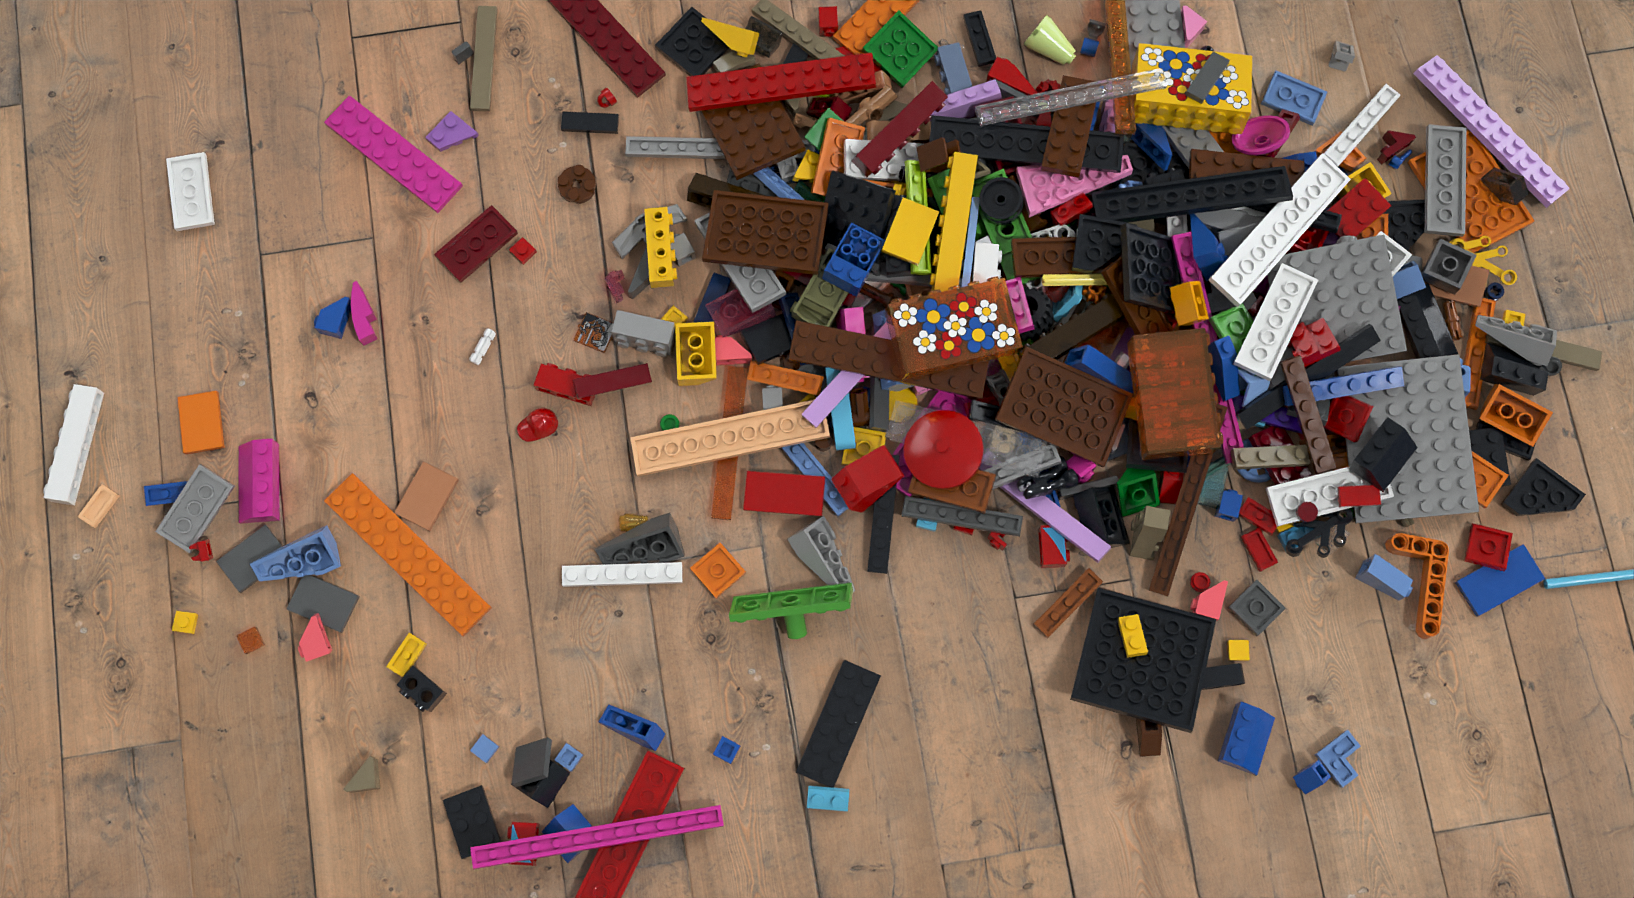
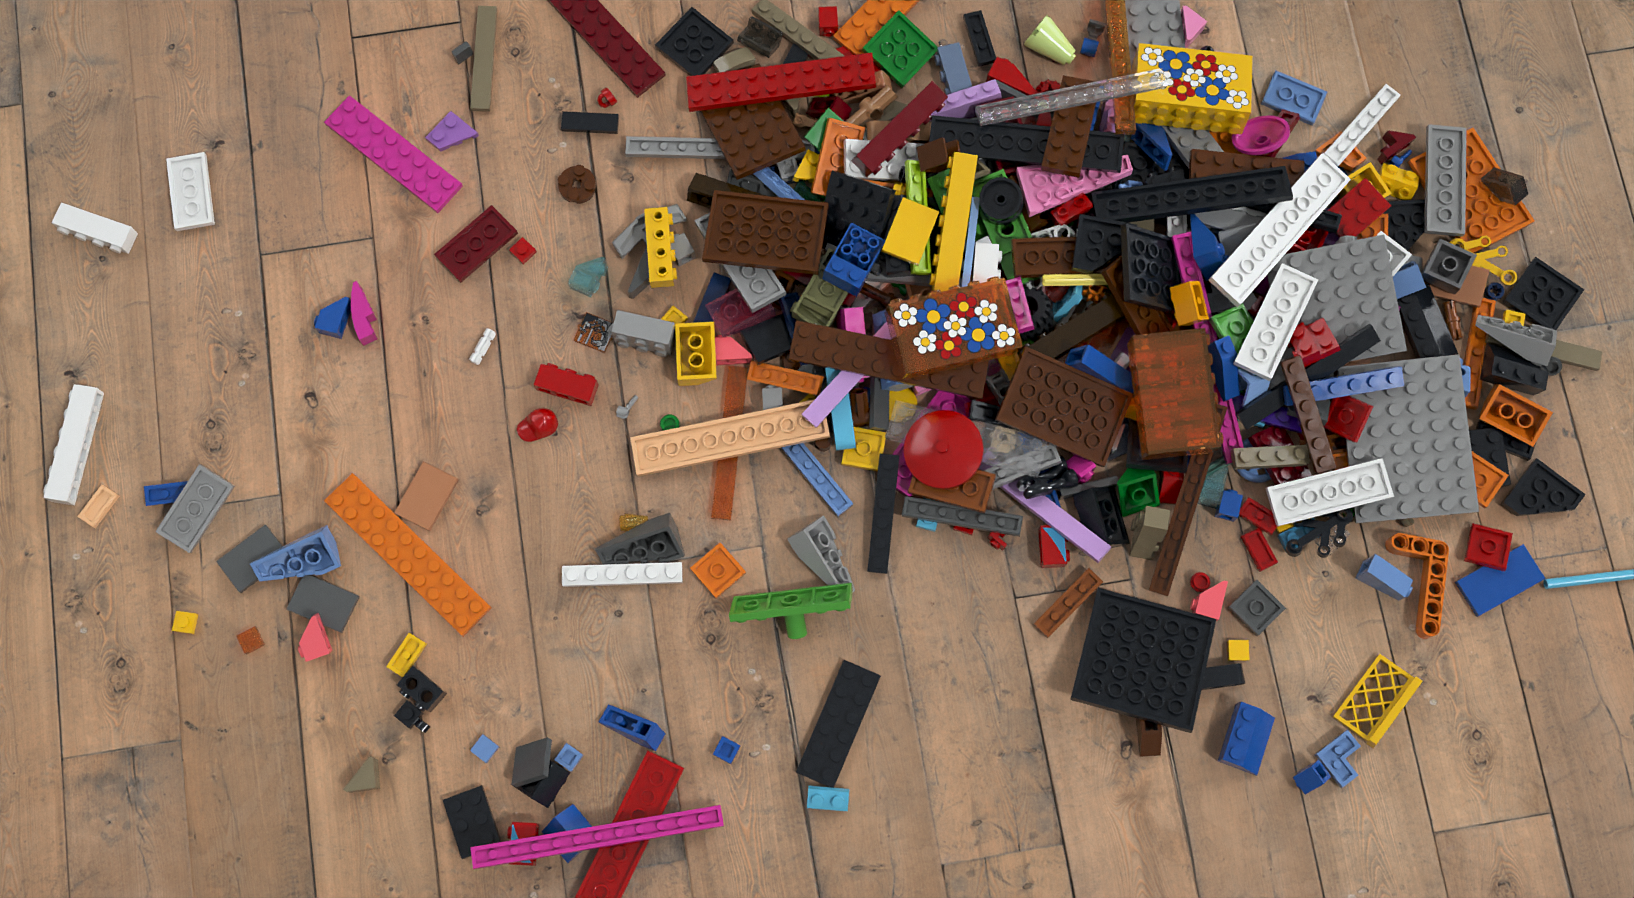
orange tile [177,390,225,455] -> none
red tile [189,539,213,562] -> none
dark pink slope [239,439,280,524] -> none
dark red tile [572,363,652,399] -> none
clear pink bracket [604,270,625,303] -> none
yellow slope [701,18,759,57] -> none
red tile [743,471,826,517] -> none
red slope [831,445,904,513] -> none
yellow plate [1118,614,1148,658] -> none
dark grey tile [1185,52,1230,104] -> none
dark red tile [1296,502,1318,522] -> none
light grey slope [1329,41,1355,71] -> none
red tile [1337,485,1381,507] -> none
black slope [1349,417,1418,492] -> none
lavender plate [1413,55,1570,208] -> none
none -> white brick [52,203,138,254]
none -> black plate [394,700,431,733]
none -> clear light blue slope [568,257,608,297]
none -> light grey hand [616,395,638,419]
none -> yellow fence [1333,654,1423,748]
none -> yellow bracket [1379,163,1419,200]
none -> black plate [1503,257,1584,330]

